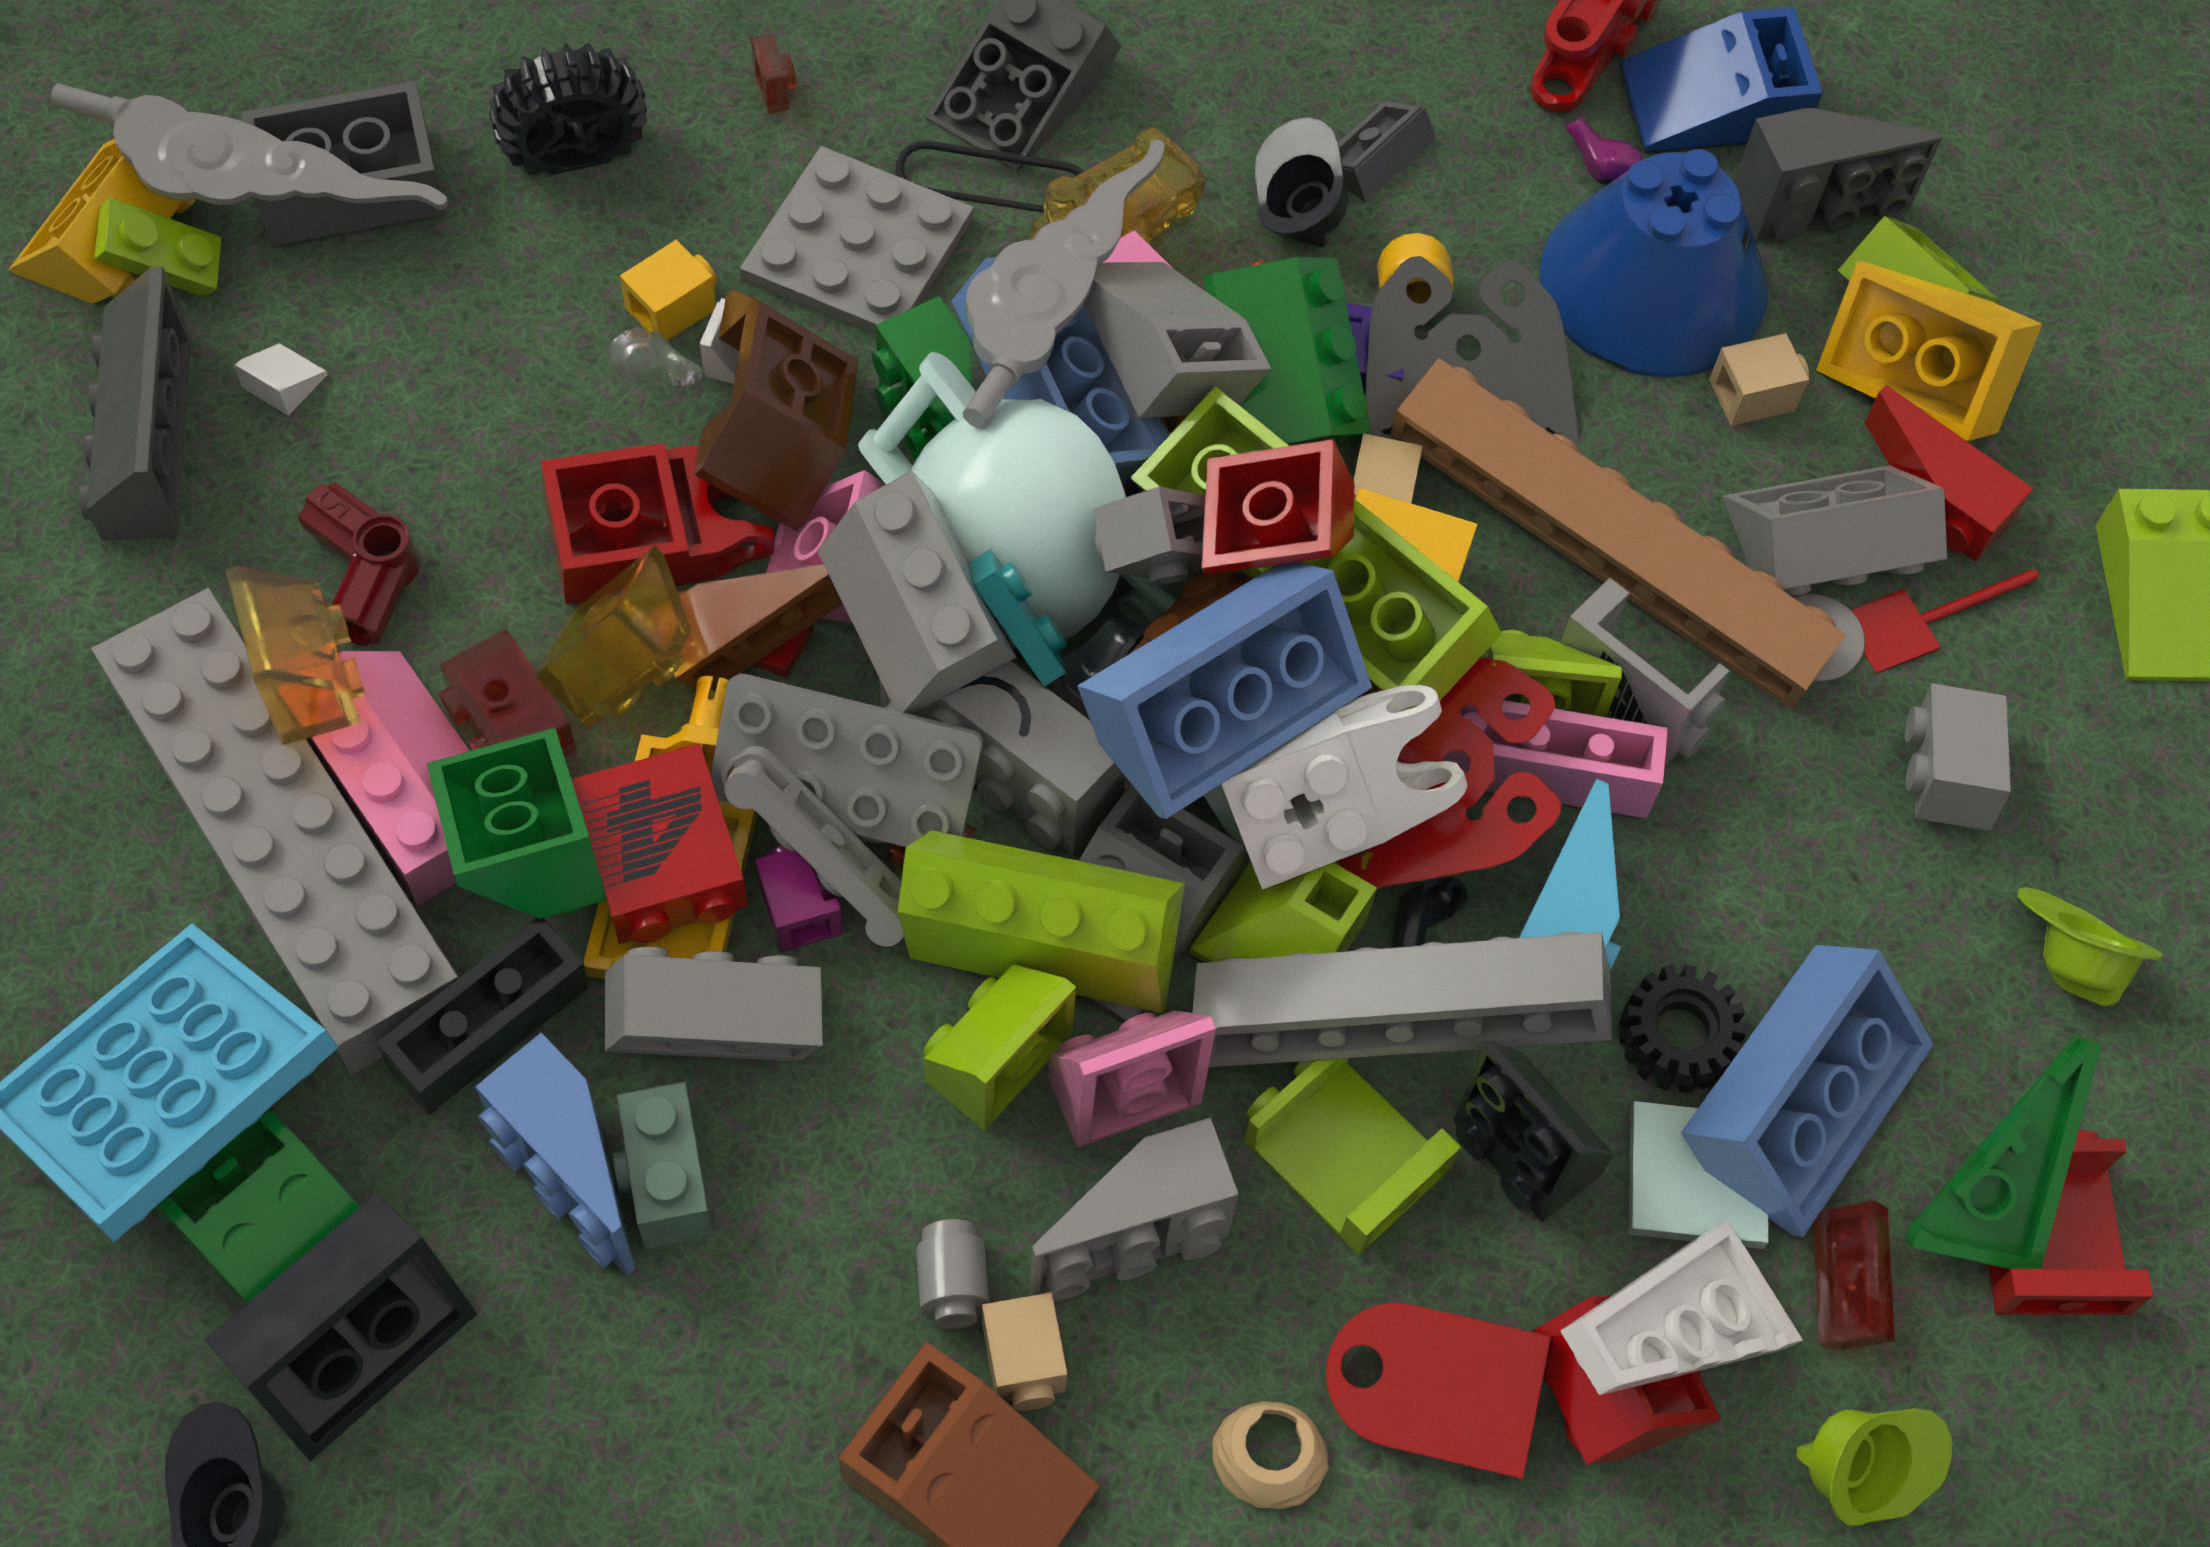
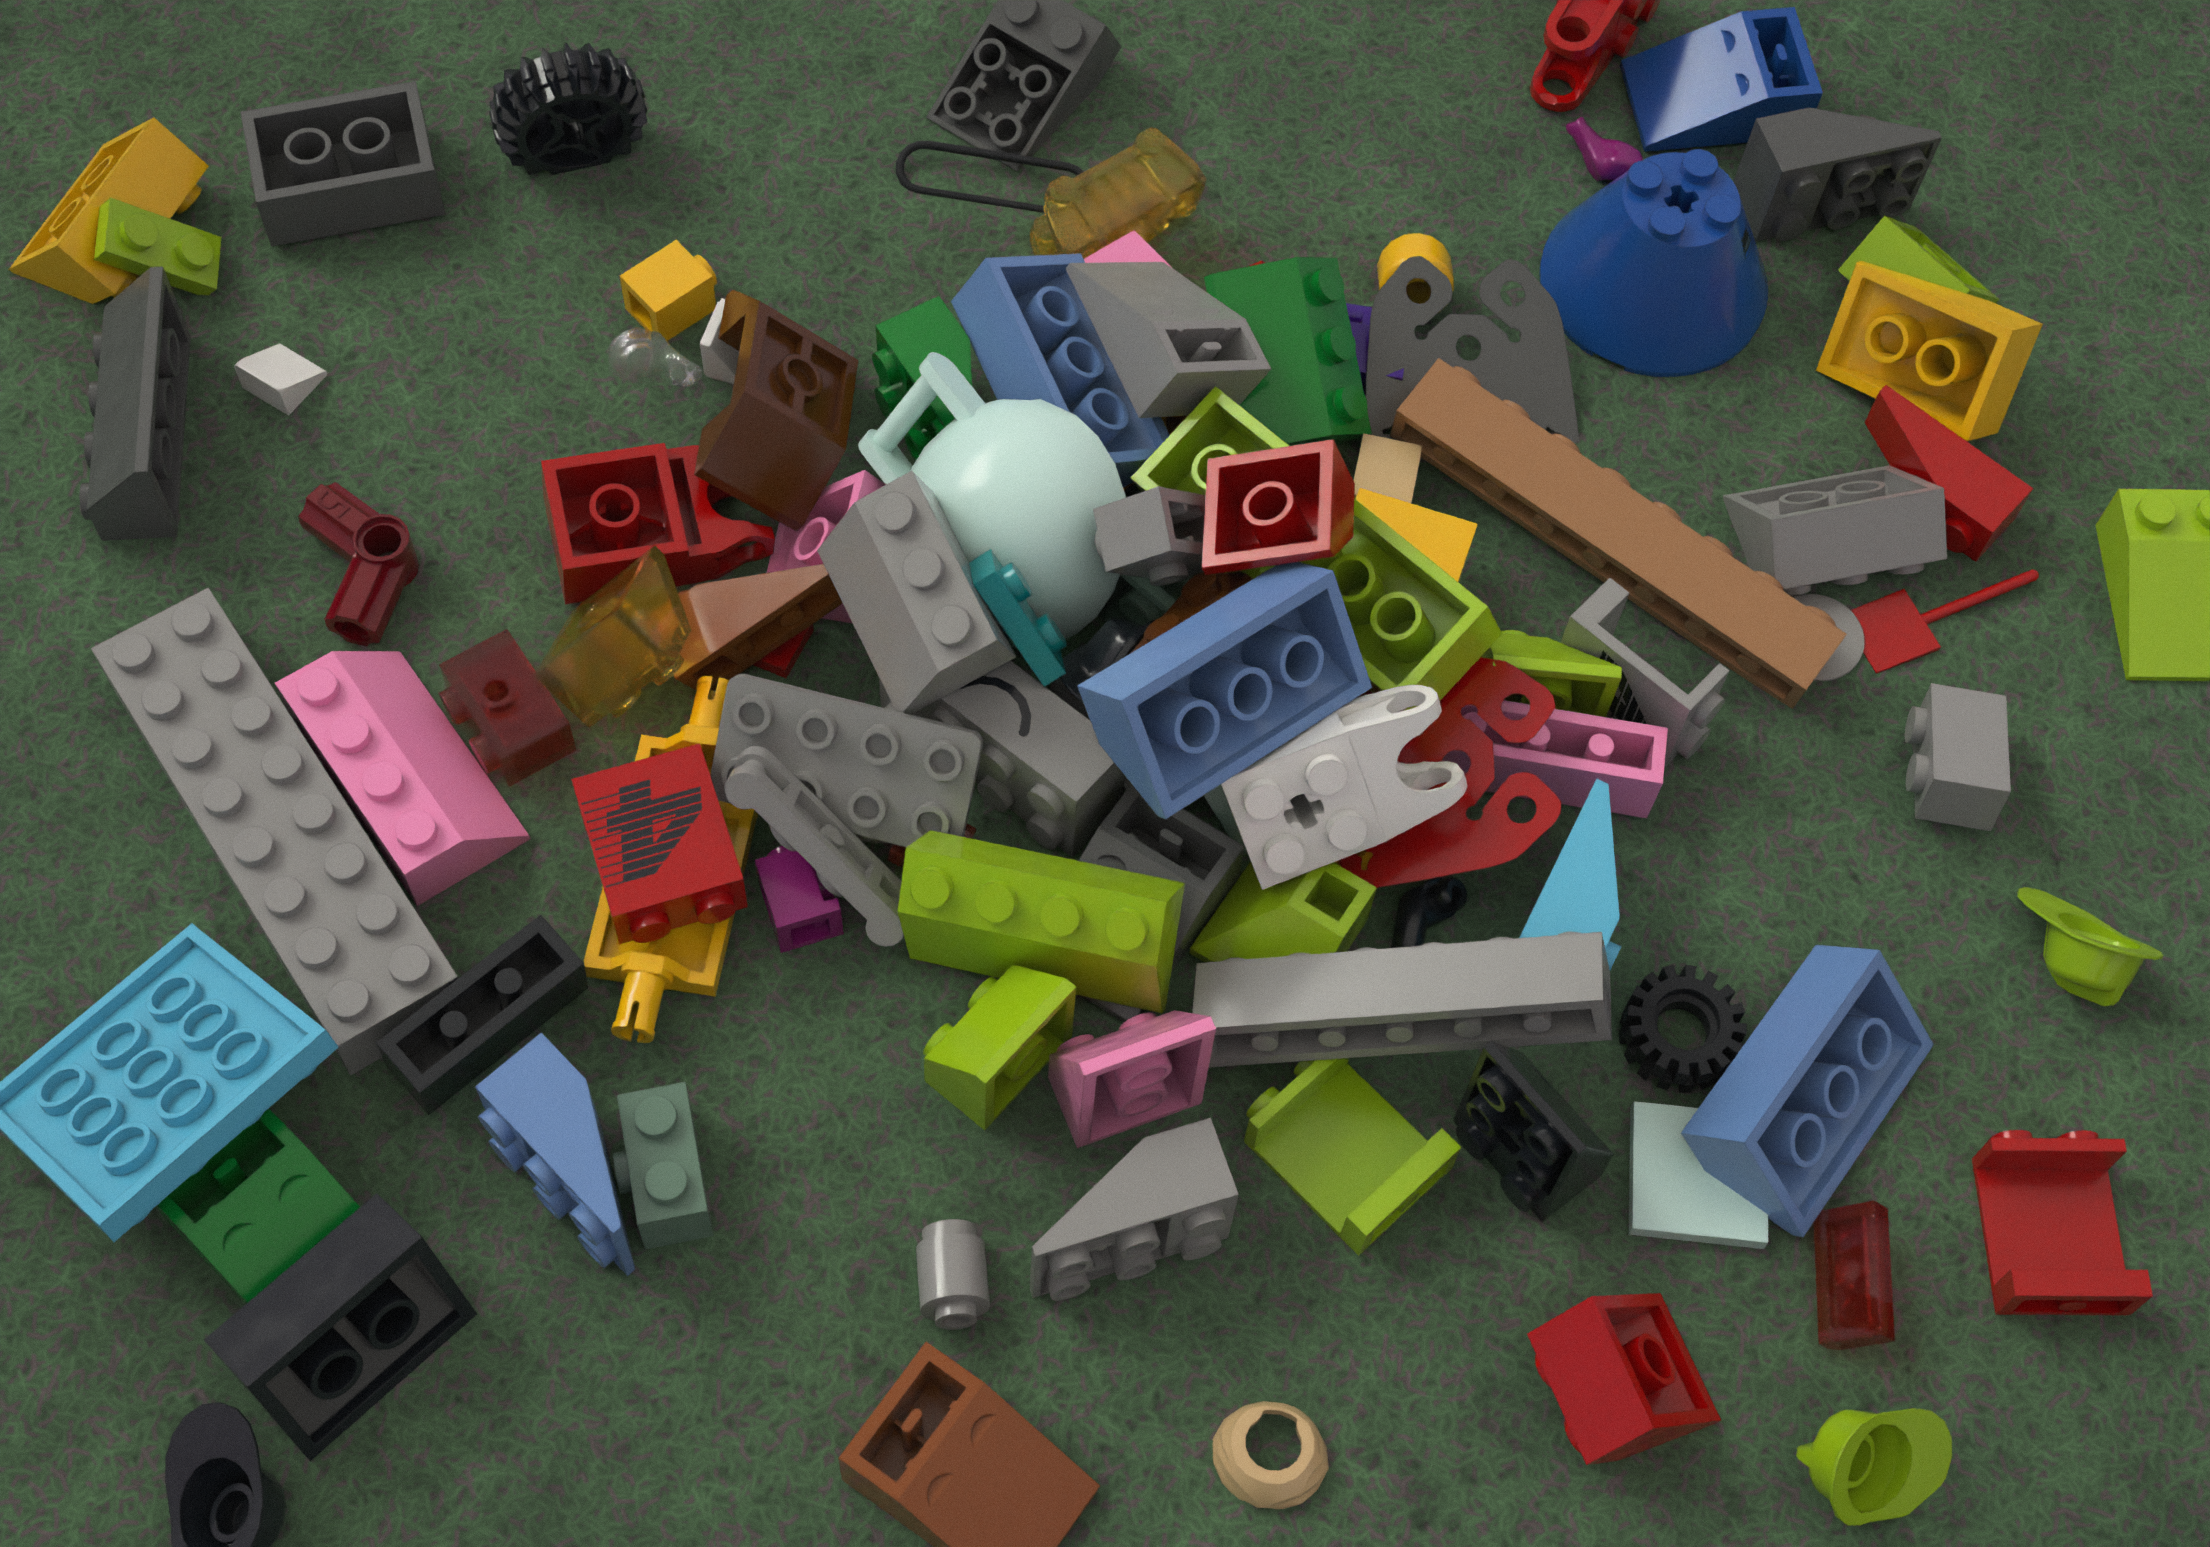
light grey piece [51,83,448,210] -> none
clear yellow slope [225,566,366,745] -> none
green slope [427,728,607,919] -> none
light grey brick [605,947,823,1061] -> none
light grey plate [740,146,974,335] -> none
clear red plate [751,33,797,114] -> none
light grey piece [963,140,1164,428] -> none
tan brick [982,1292,1067,1411] -> none
black piece [1255,117,1348,247] -> none
red tile [1326,1303,1552,1479] -> none
dark grey slope [1338,101,1436,202] -> none
white wing [1560,1220,1803,1395] -> none
tan brick [1709,333,1809,426] -> none
green wing [1904,1036,2102,1269] -> none

